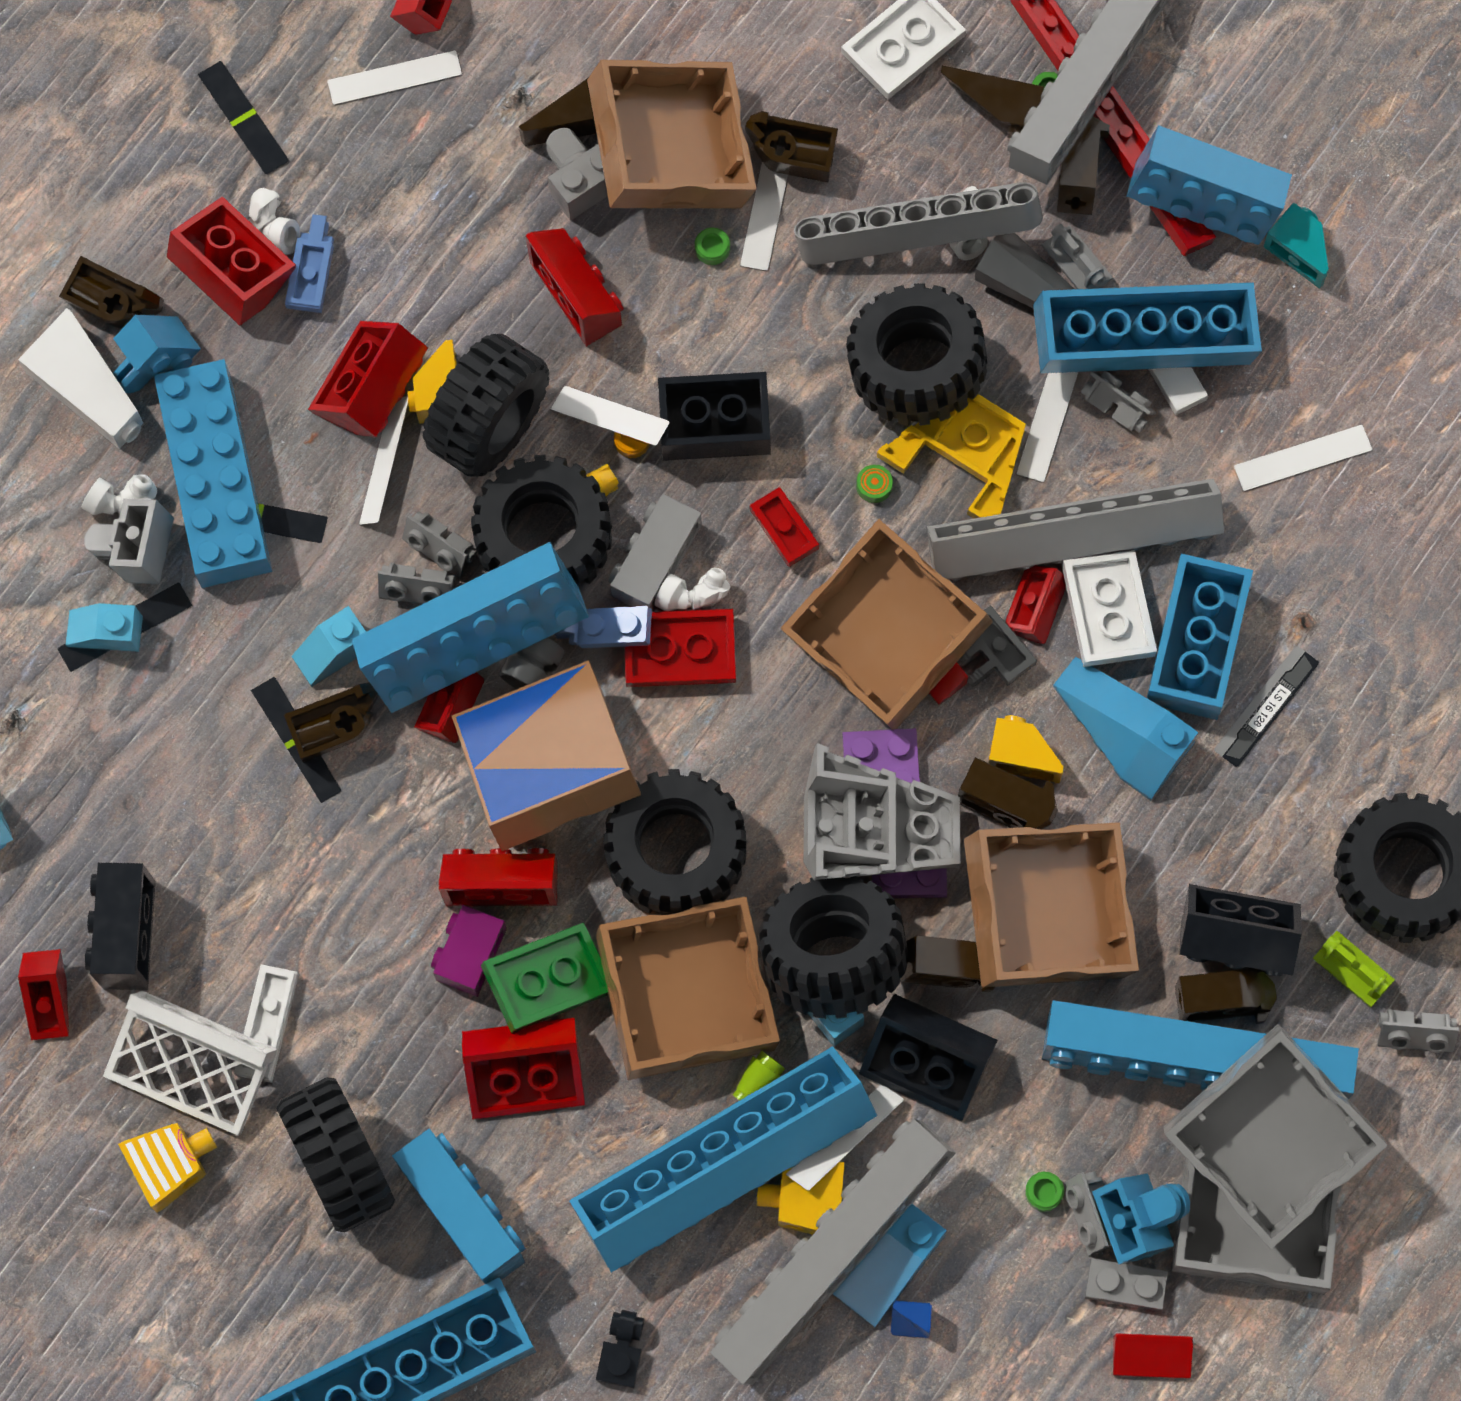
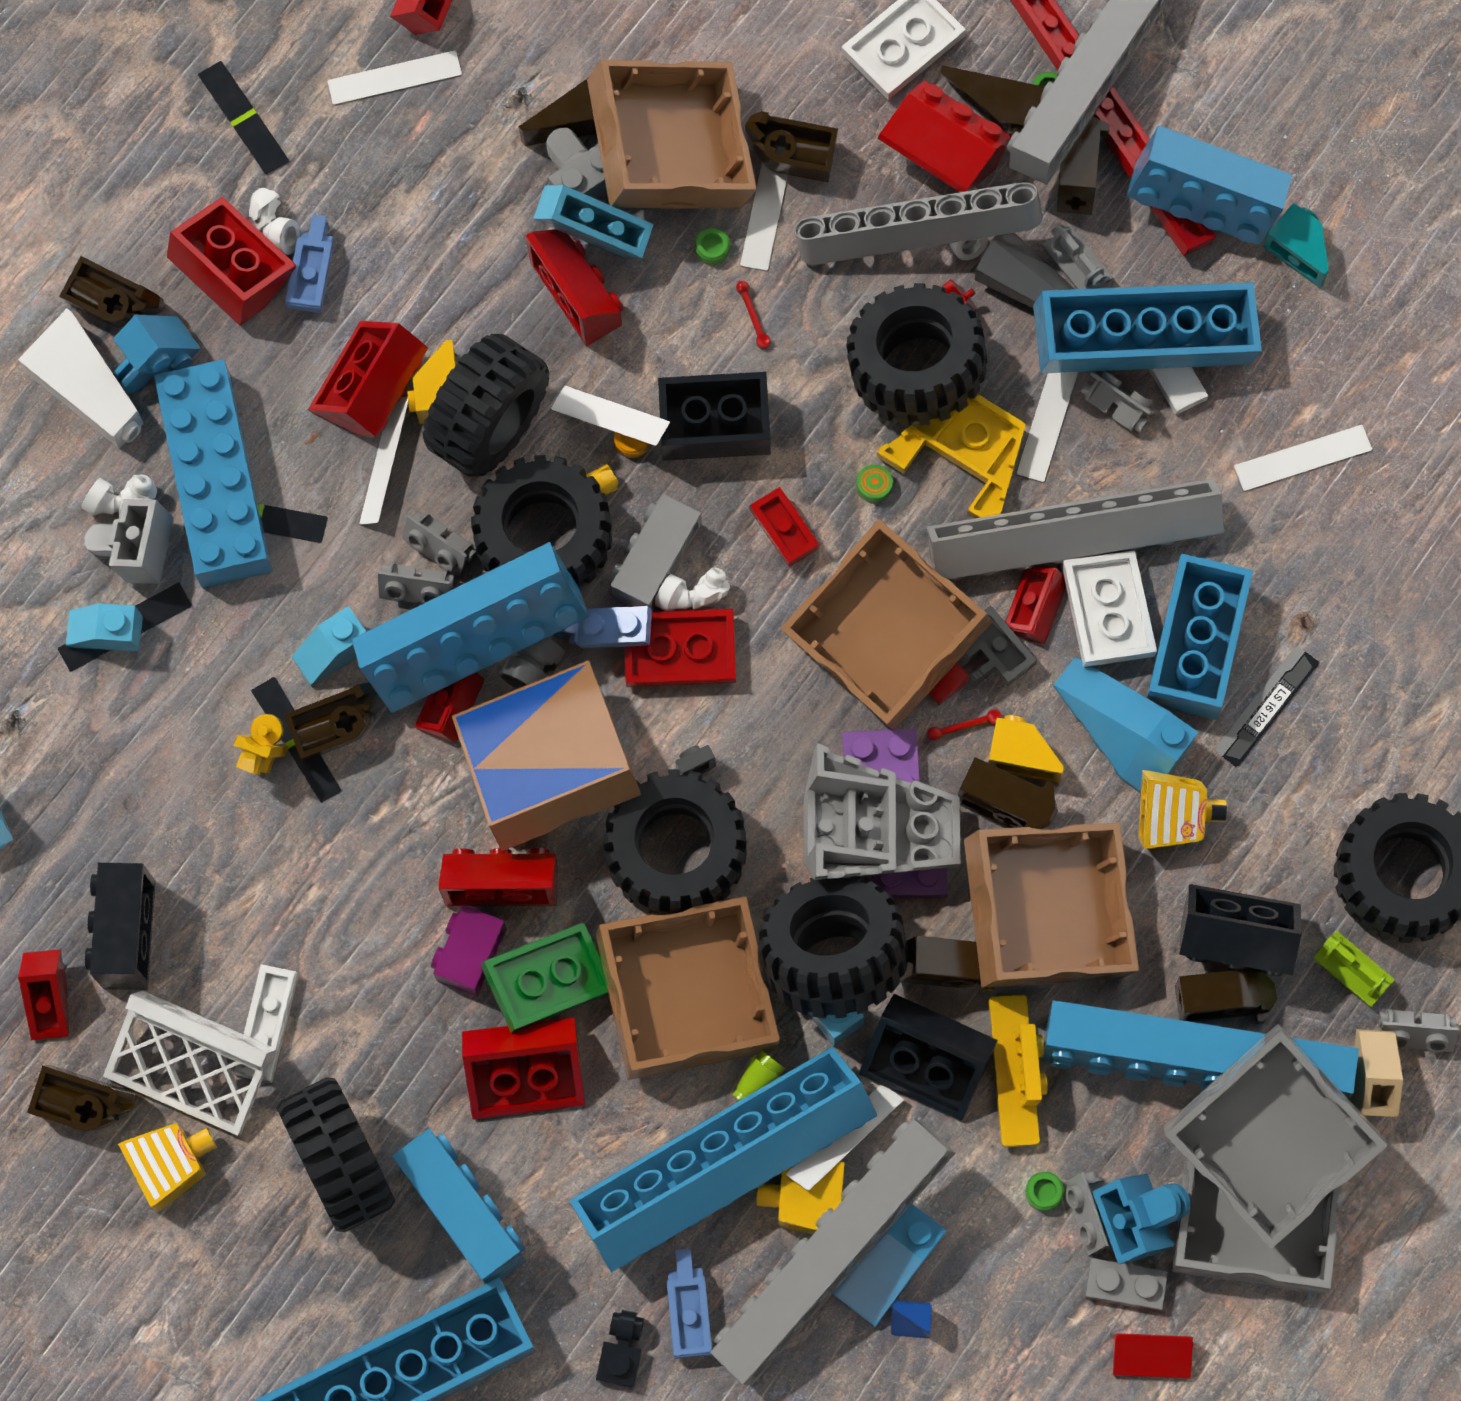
none -> dark brown piece [27,1065,138,1131]
none -> yellow hips [233,714,289,775]
none -> medium azure brick [533,185,654,258]
none -> medium blue hinge [666,1249,712,1359]
none -> dark grey plate [675,745,716,776]
none -> red hinge [736,281,770,349]
none -> red slope [877,80,1012,192]
none -> red hinge [927,709,1002,741]
none -> red piece [942,279,978,311]
none -> yellow bracket [988,995,1047,1147]
none -> yellow torso [1138,770,1227,849]
none -> tan slope [1349,1029,1403,1117]

